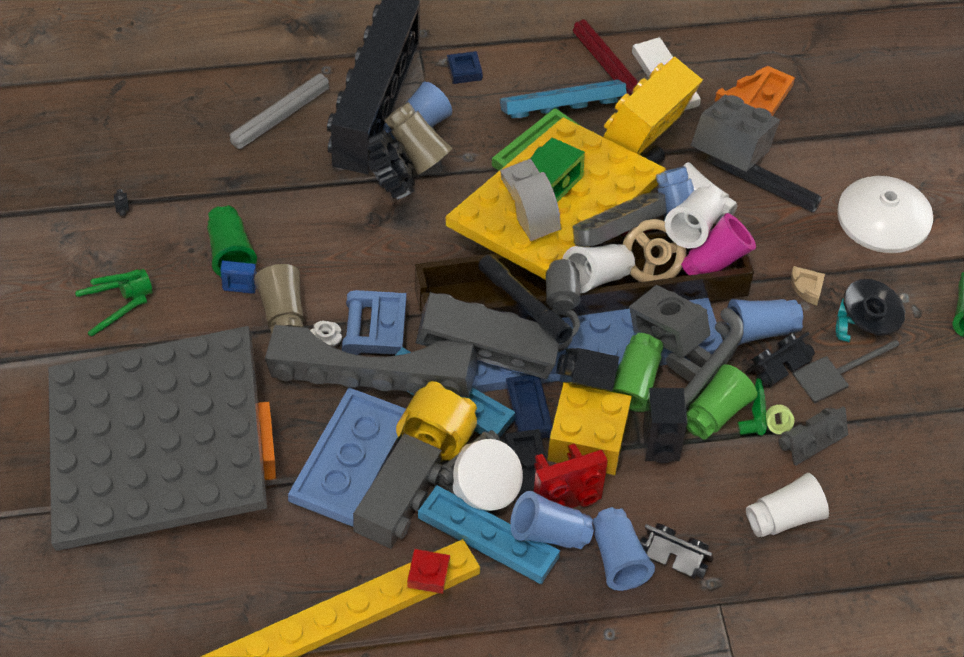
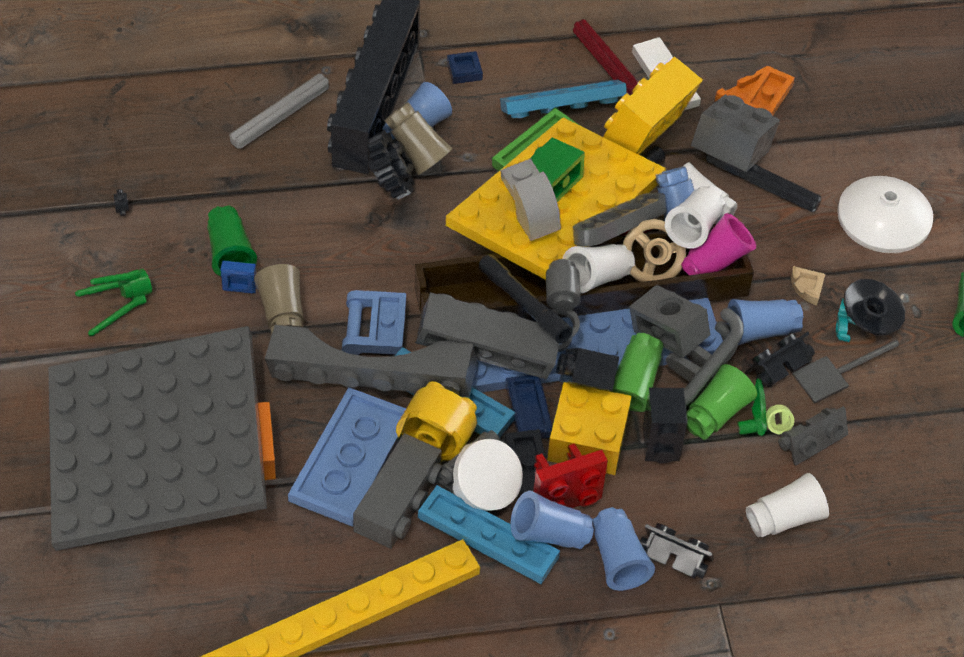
white plate [310,321,342,348] -> none
red plate [407,549,450,594] -> none

